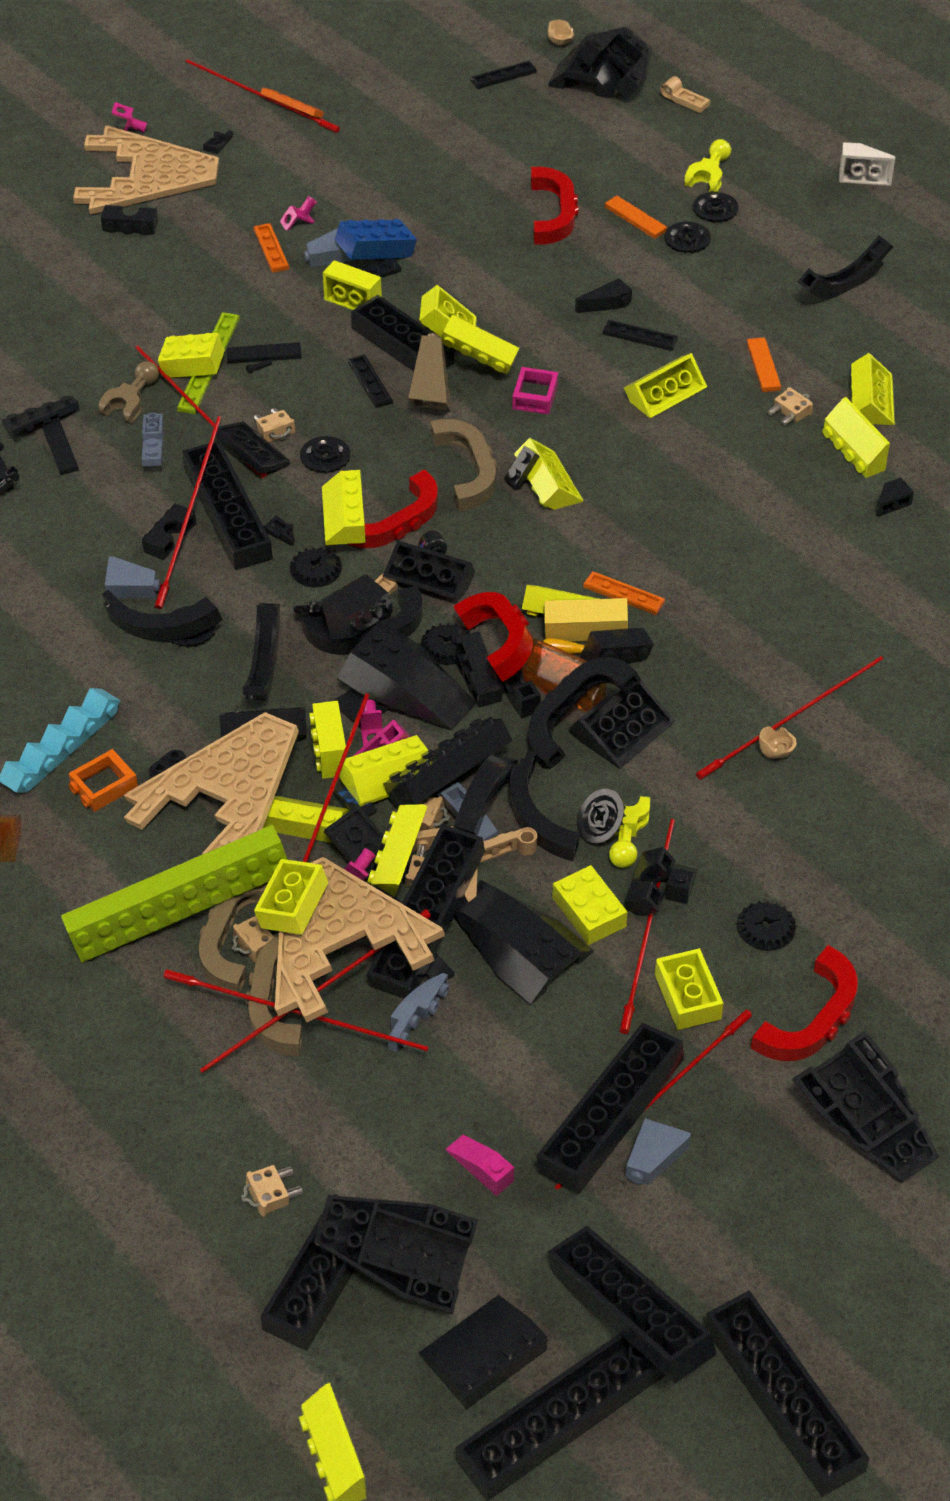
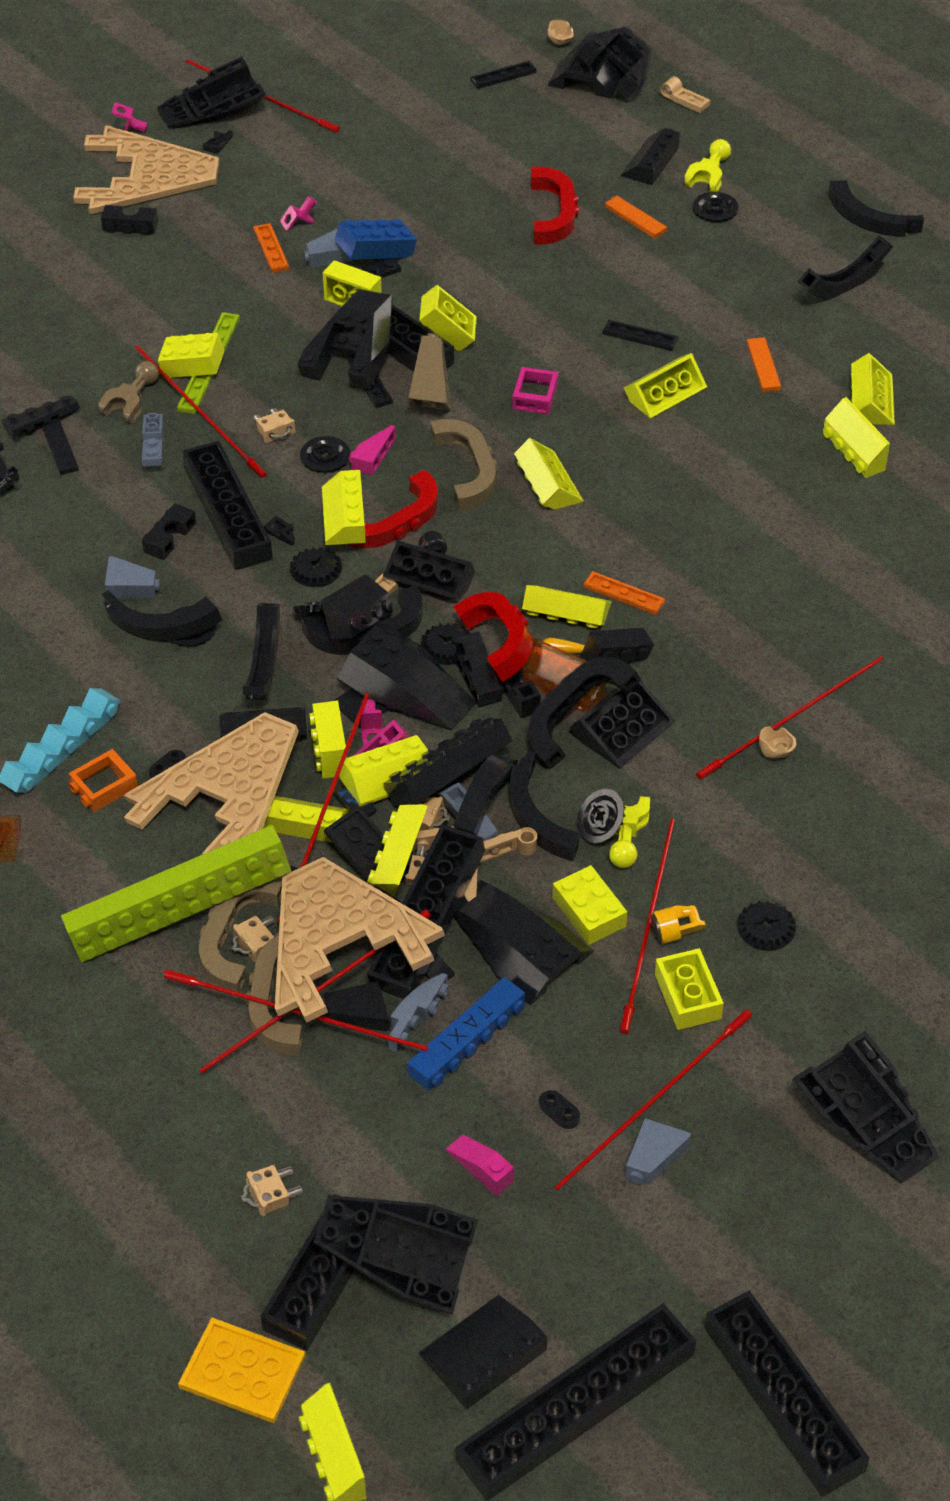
red piece [154,416,221,609] -> none
black tile [216,421,291,474] -> none
black tile [226,342,302,364] -> none
black piece [246,360,272,374] -> none
neon yellow brick [254,859,329,935] -> none
orange tile [260,88,324,118] -> none
dark pink bracket [344,848,376,880] -> none
neon yellow slope [441,315,519,374] -> none
black plate [504,445,540,489] -> none
black brick [536,1022,684,1194] -> none
light yellow slope [545,598,628,641] -> none
black brick [547,1226,717,1384] -> none
black slope [575,278,632,313] -> none
black arch [624,847,676,916] -> none
black gear [665,221,711,253] -> none
black slope [666,864,698,904] -> none
red arch [751,945,858,1061] -> none
tan piece [767,387,813,426] -> none
white slope [839,142,895,186] -> none
black slope [876,478,914,517] -> none
none -> black wedge [157,57,266,128]
none -> yellow plate [178,1317,306,1424]
none -> black wedge [297,289,393,389]
none -> black slope [323,981,390,1031]
none -> dark pink slope [349,425,396,476]
none -> blue brick [407,977,525,1091]
none -> black plate [539,1090,580,1129]
none -> black slope [621,128,680,185]
none -> yellow piece [651,905,706,945]
none -> black arch [828,181,924,237]

